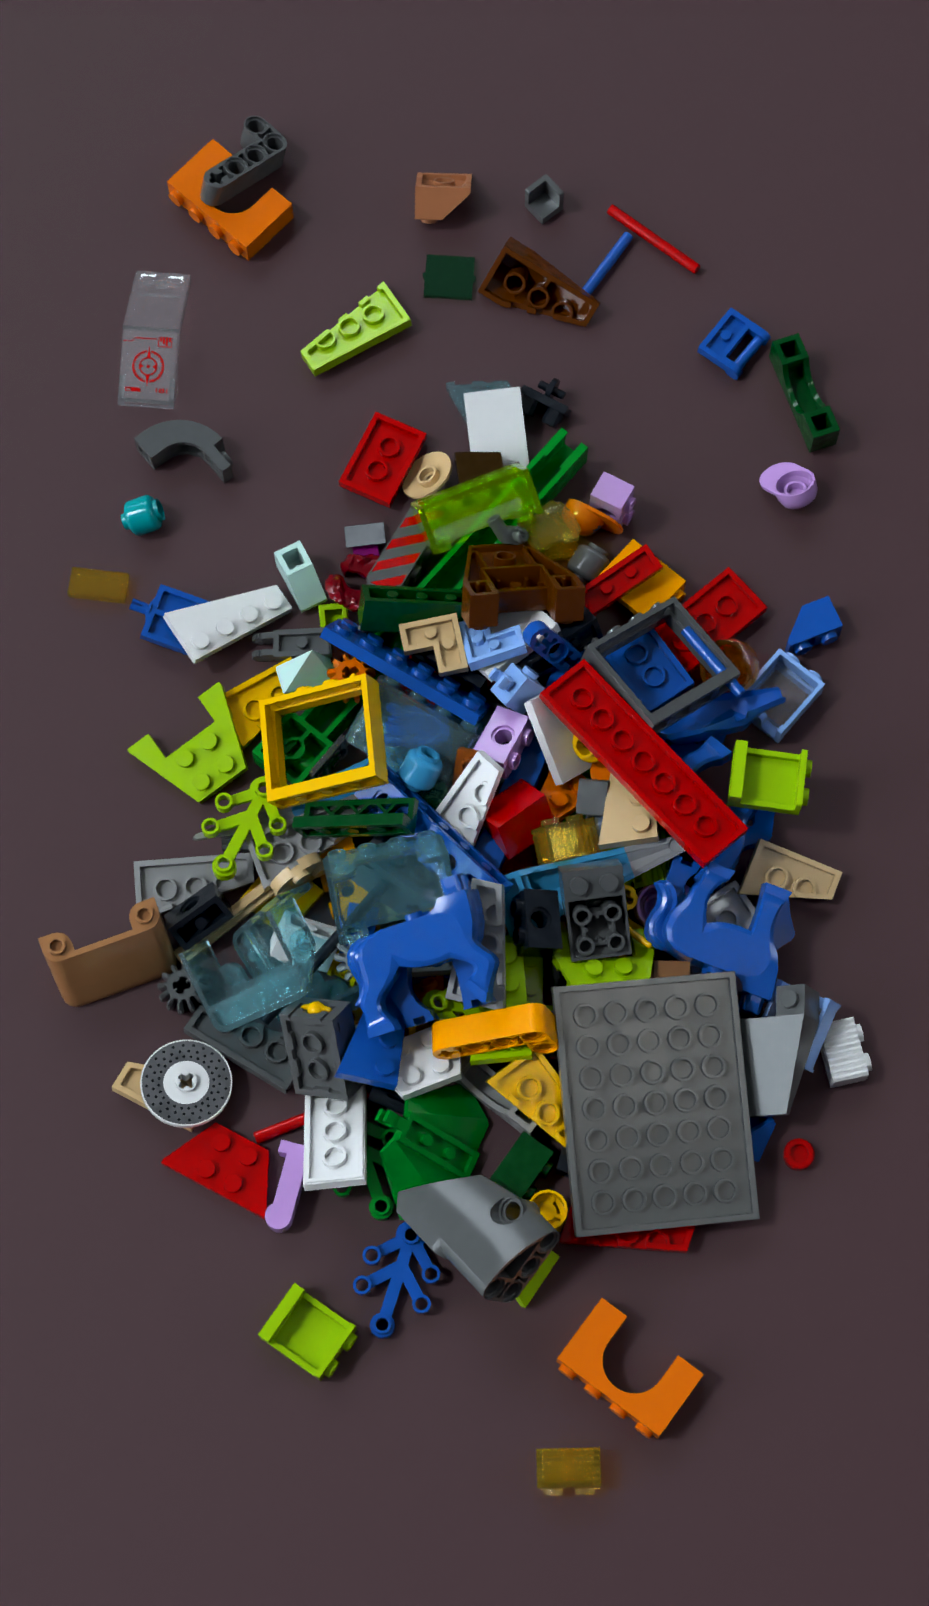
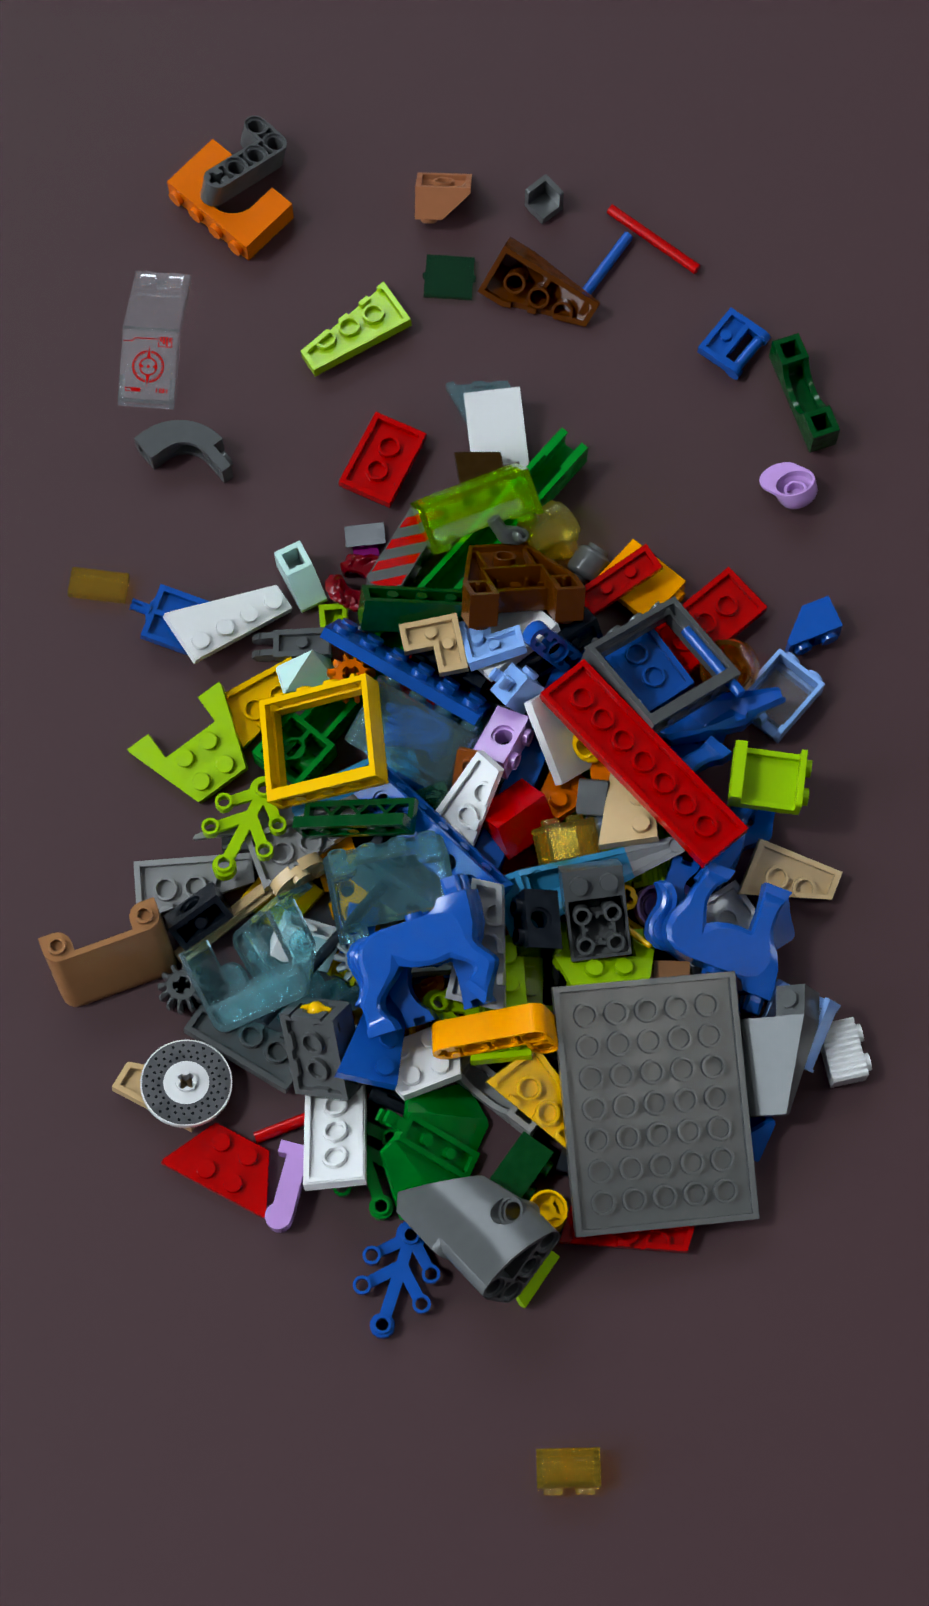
teal head [121,494,165,536] -> none
lime panel [258,1282,358,1381] -> none
piece [309,734,349,780] -> none
dark azure head [399,746,443,792] -> none
tan dish [402,452,452,499] -> none
black hips [520,378,572,429] -> none
orange arch [556,1298,704,1439] -> none
orange cap [561,499,624,536] -> none
lavender brick [589,471,636,526] -> none
red tile [783,1138,815,1171] -> none

